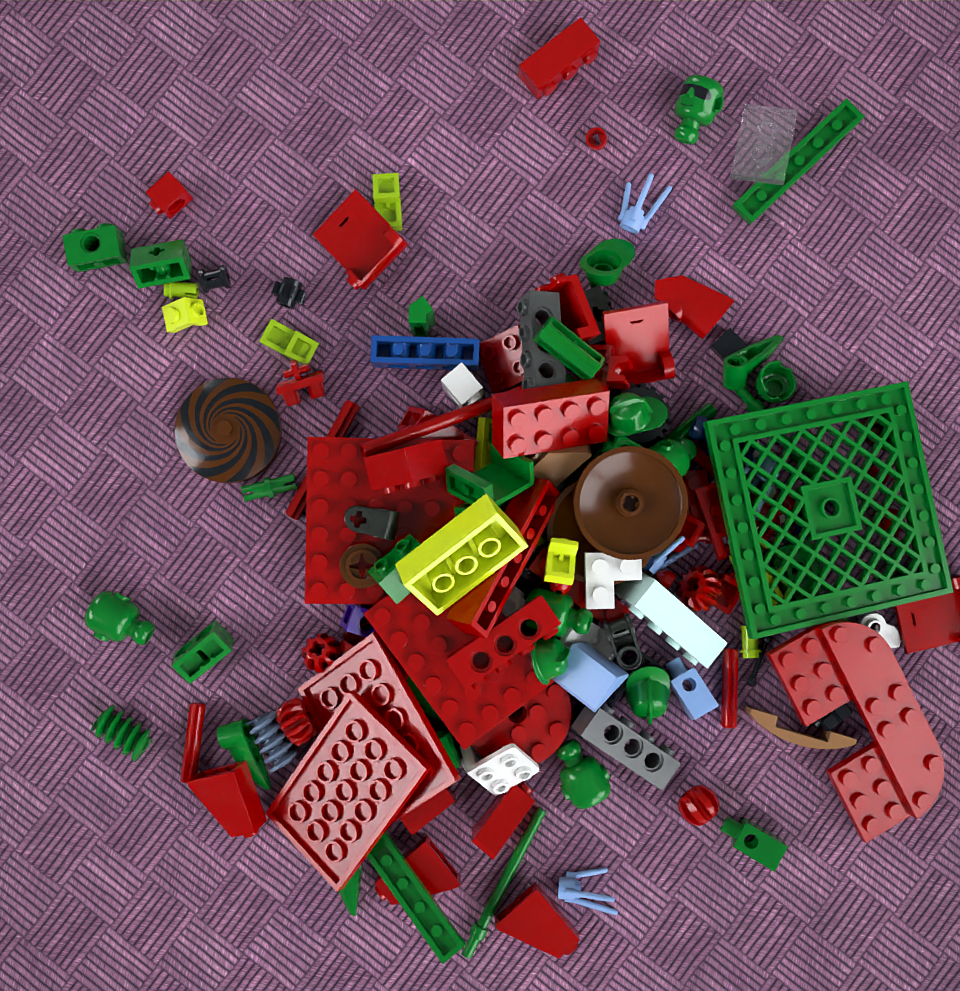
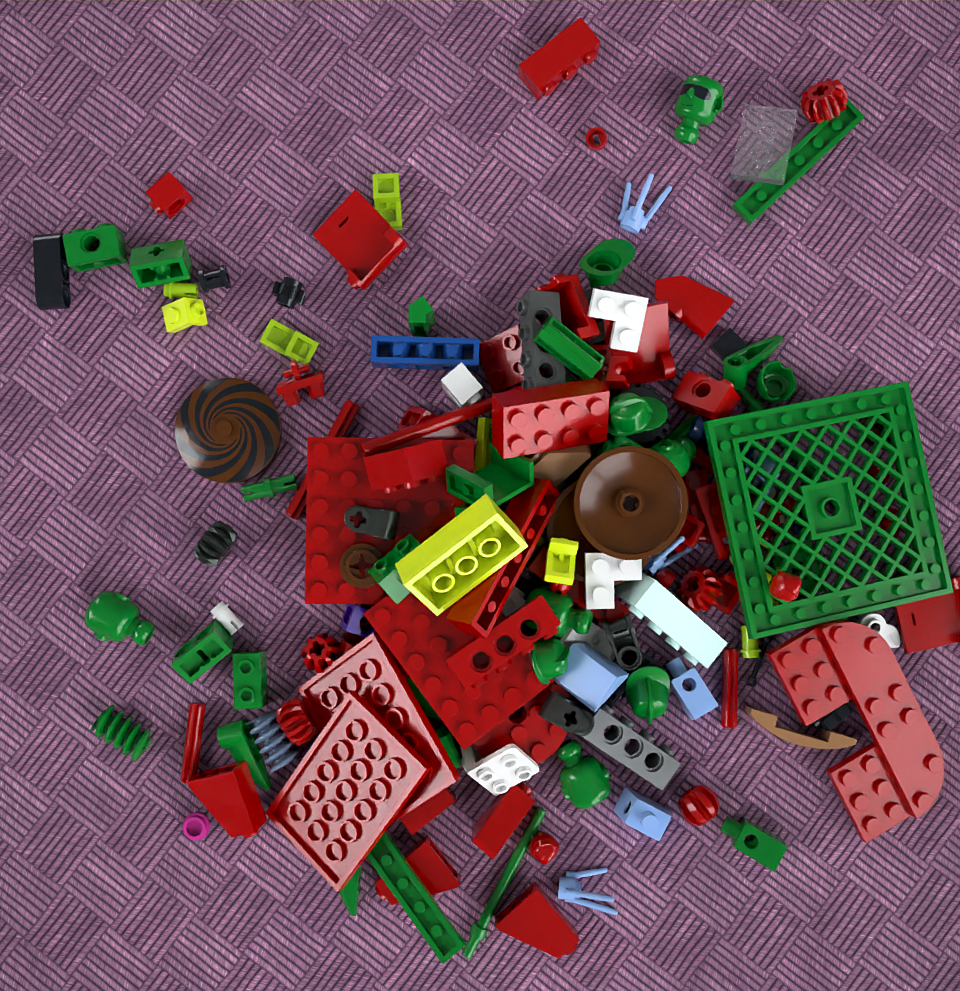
none -> black beam [33,233,71,310]
none -> dark pink plate [182,812,210,840]
none -> pearl dark grey gear [193,520,238,567]
none -> white pin [210,601,244,636]
none -> green brick [233,651,268,709]
none -> red piece [529,831,559,865]
none -> pearl dark grey piece [538,689,594,736]
none -> white plate [588,288,649,353]
none -> light blue torso [613,786,672,841]
none -> red brick [671,371,741,420]
none -> red piece [769,571,802,602]
none -> red gear [800,78,848,124]

